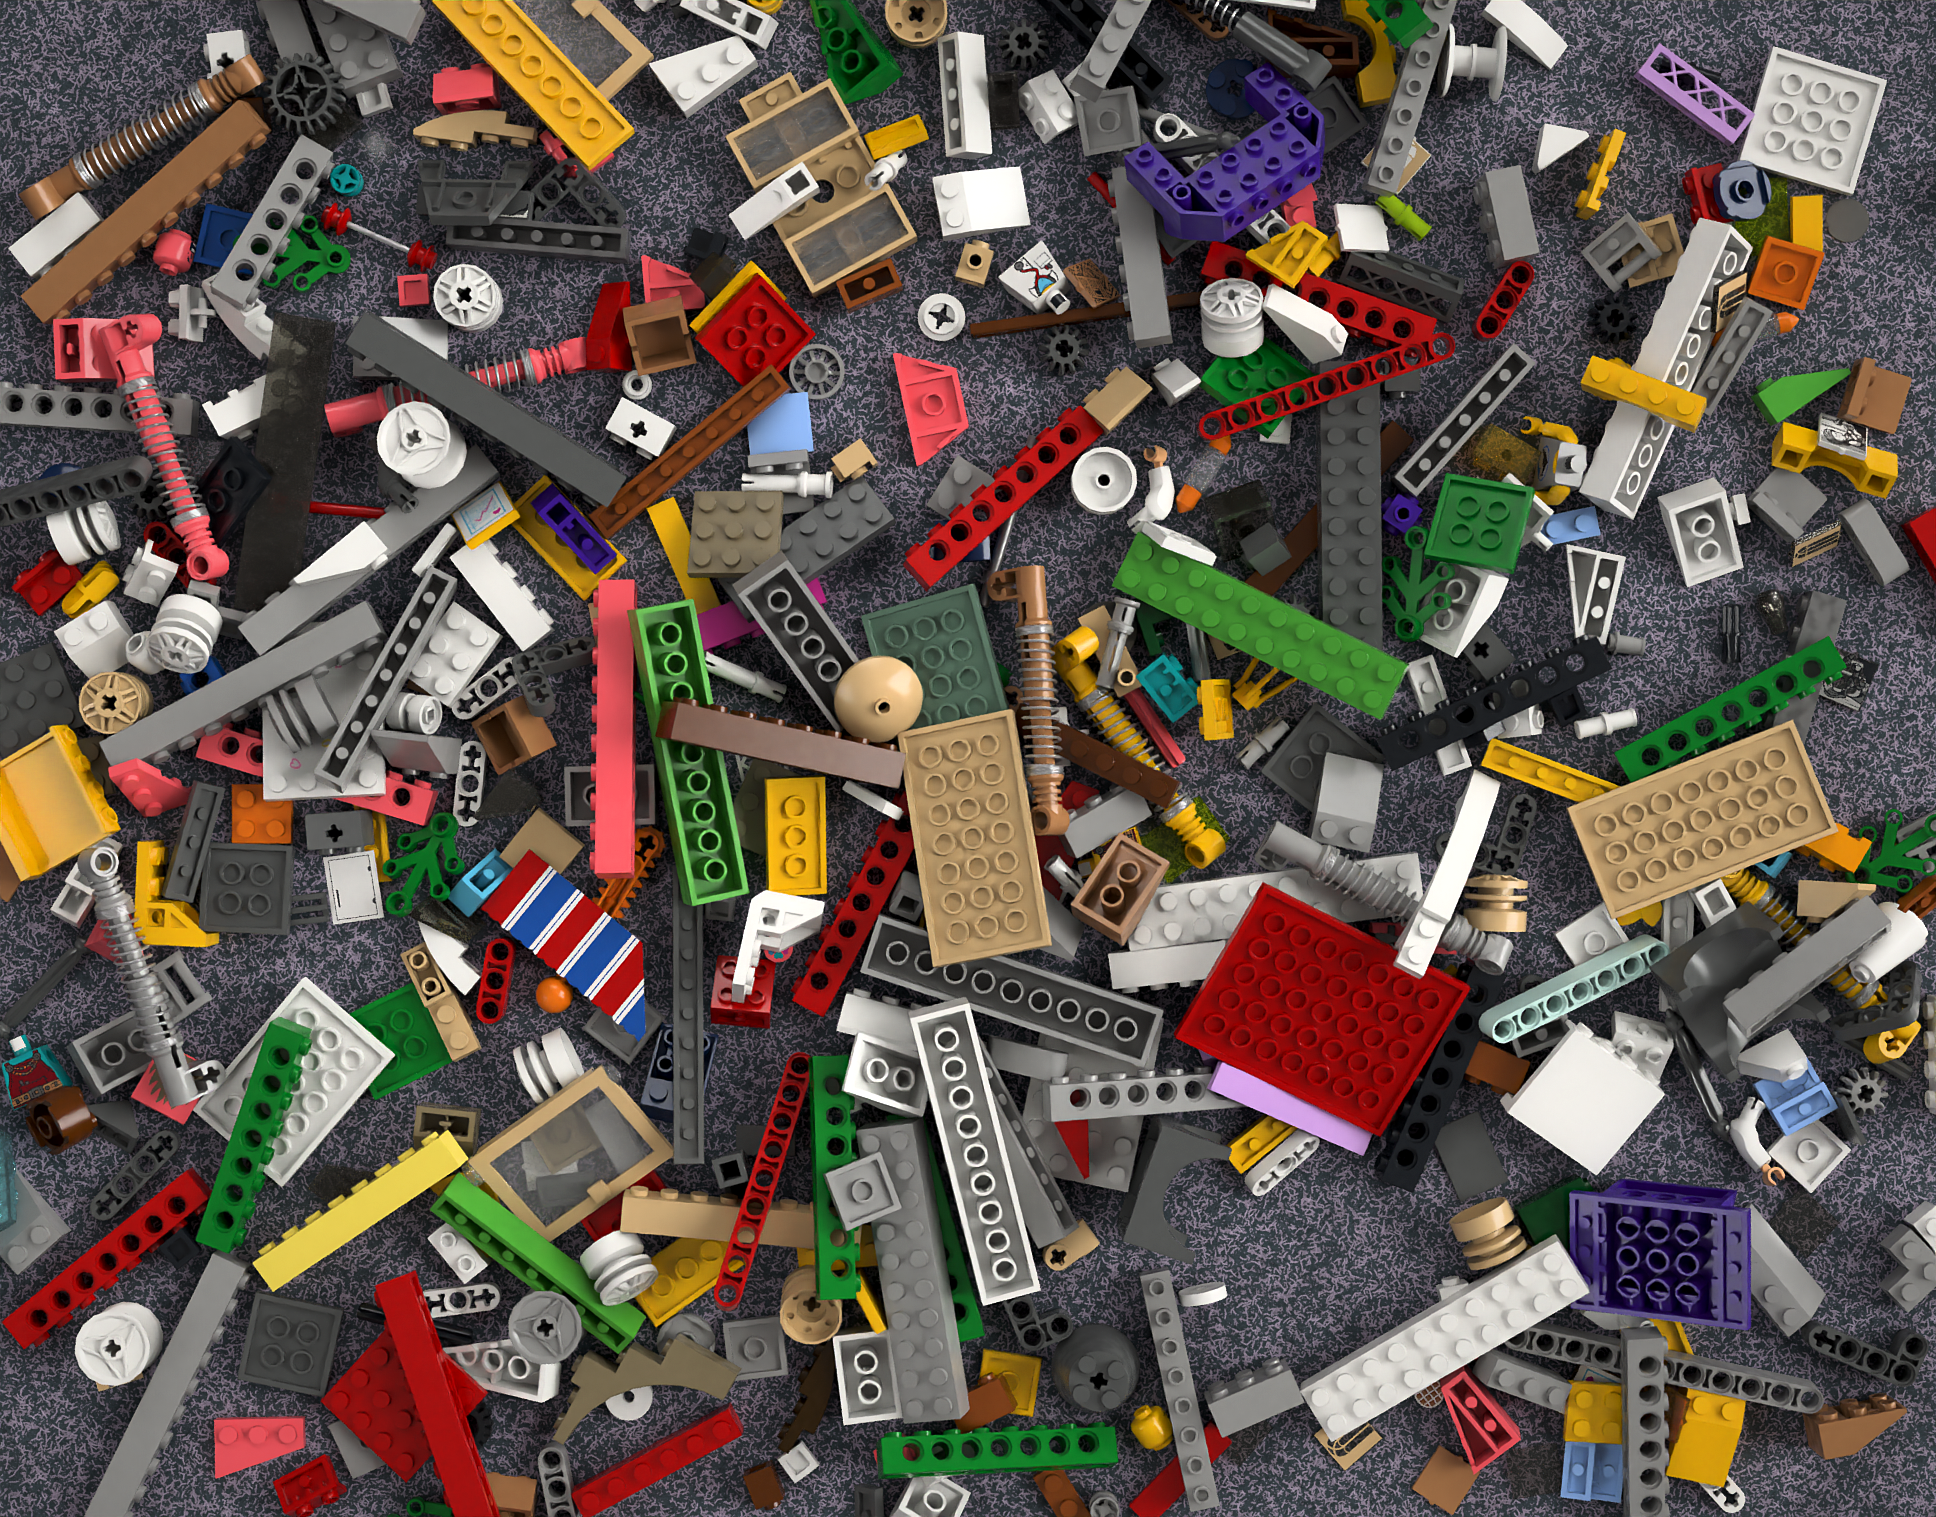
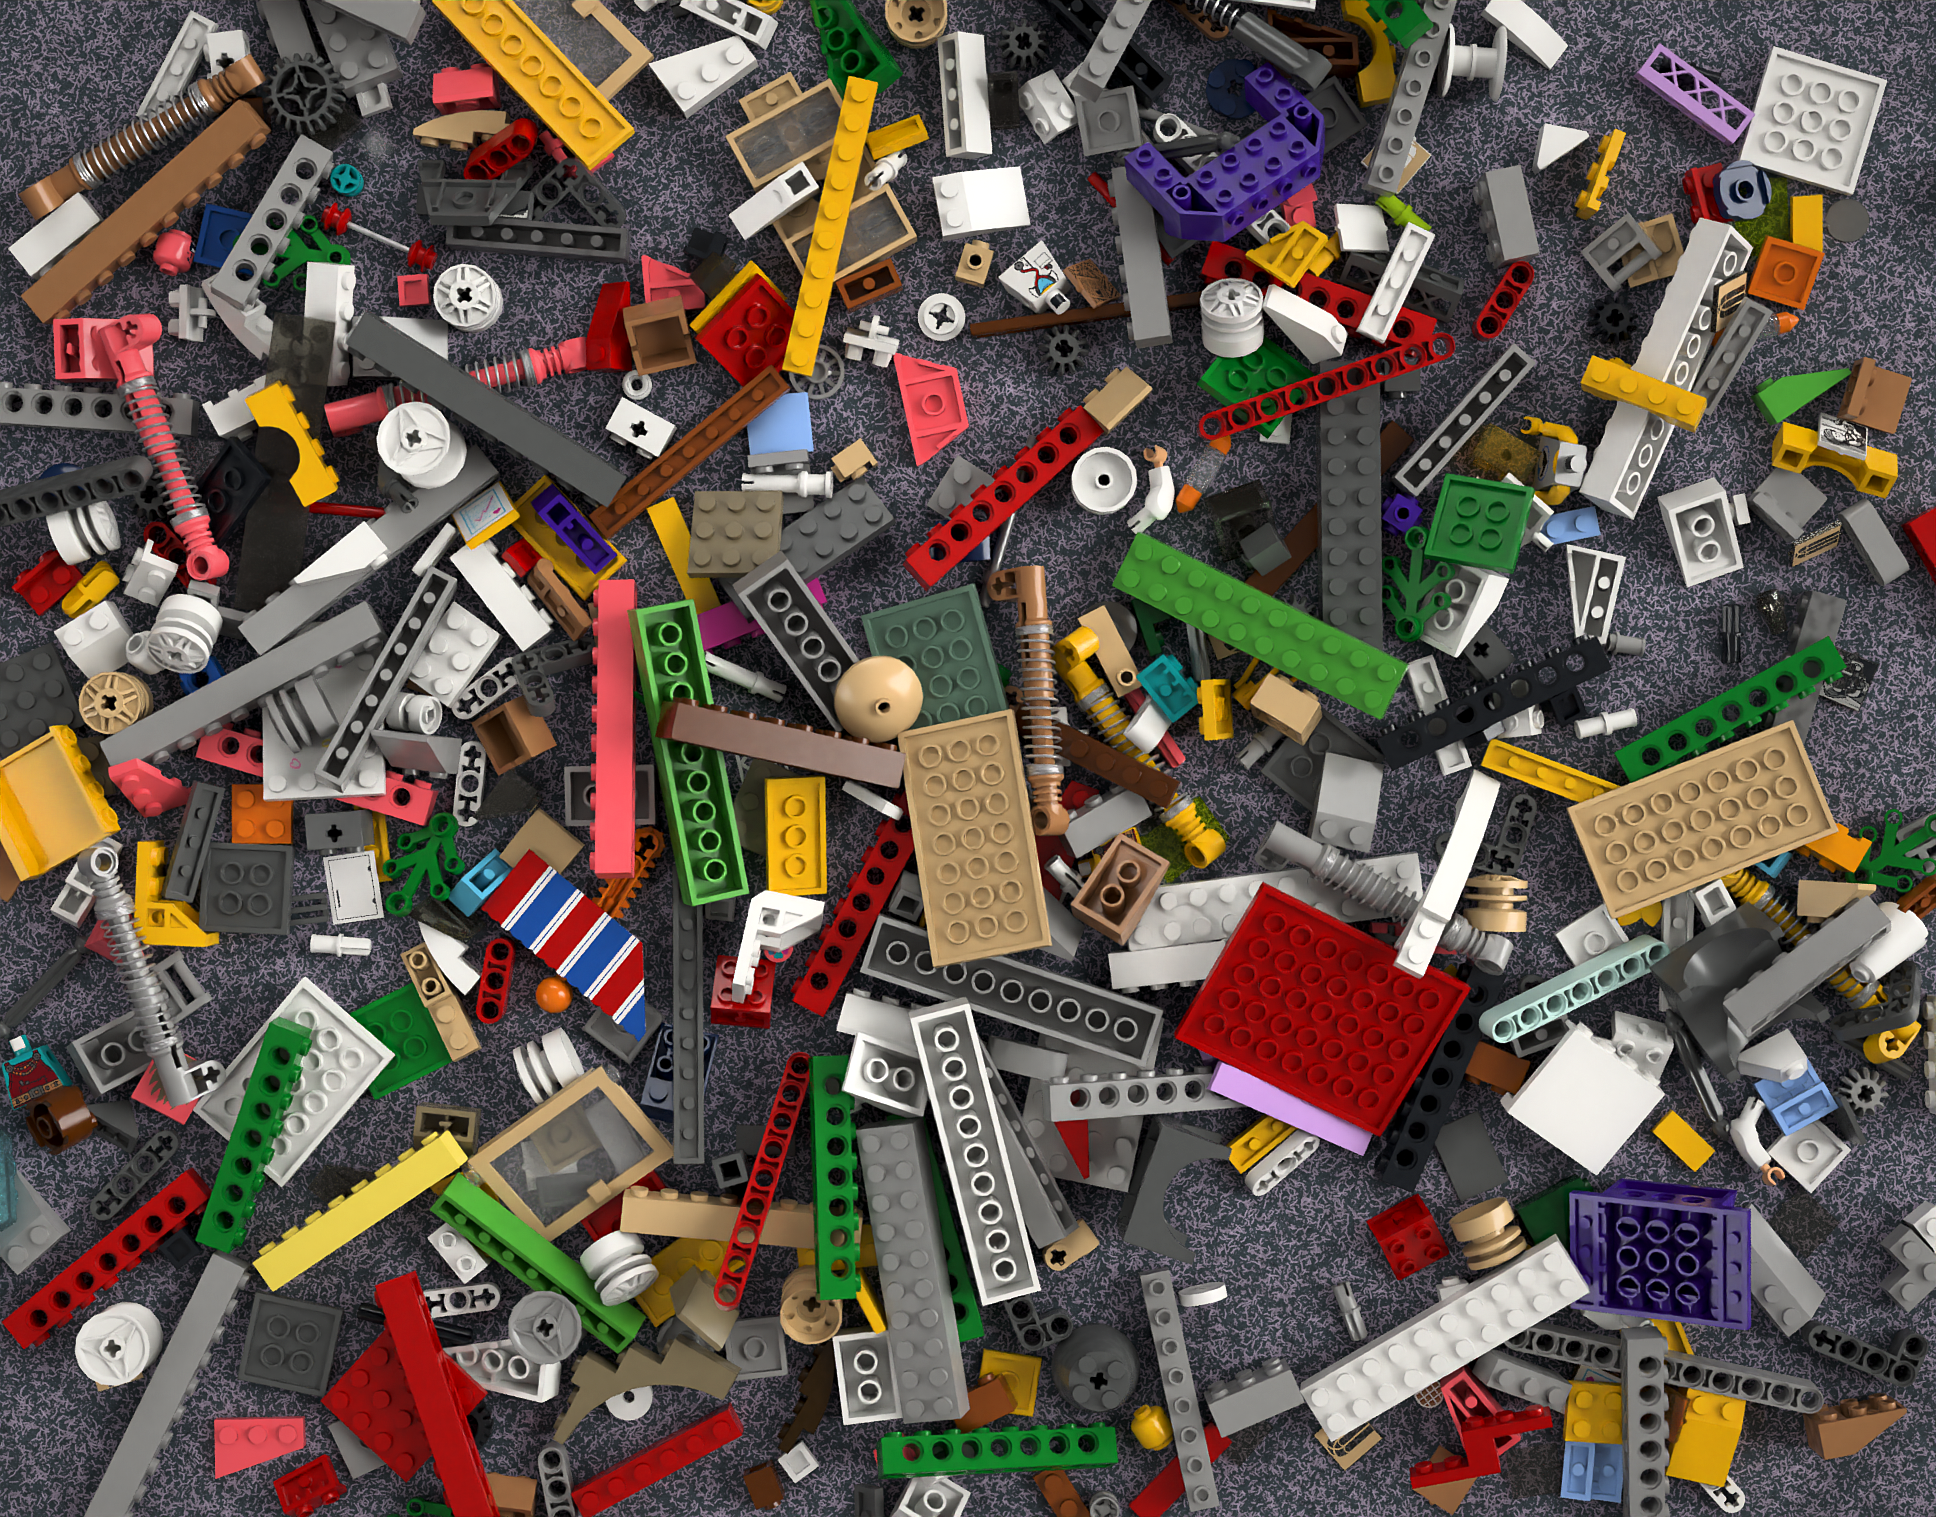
light grey plate [823,1152,902,1231] -> none
light grey pin [1095,597,1140,689] -> none
white tile [1141,521,1217,566] -> none
white slope [1151,358,1201,407] -> none
none -> white tile [136,10,219,121]
none -> yellow arch [245,380,340,507]
none -> white brick [301,262,356,386]
none -> white axle [310,933,372,957]
none -> red beam [463,118,539,180]
none -> red plate [501,537,543,578]
none -> medium nougat plate [527,558,593,641]
none -> dark tan slope [669,1265,740,1352]
none -> yellow plate [782,76,878,377]
none -> white hips [843,315,900,368]
none -> white beam [1123,694,1172,754]
none -> tan brick [1250,673,1322,746]
none -> light grey axle [1331,1281,1368,1341]
none -> white tile [1356,222,1435,344]
none -> red bracket [1366,1193,1449,1280]
none -> red bracket [1409,1404,1553,1489]
none -> yellow tile [1650,1109,1715,1172]

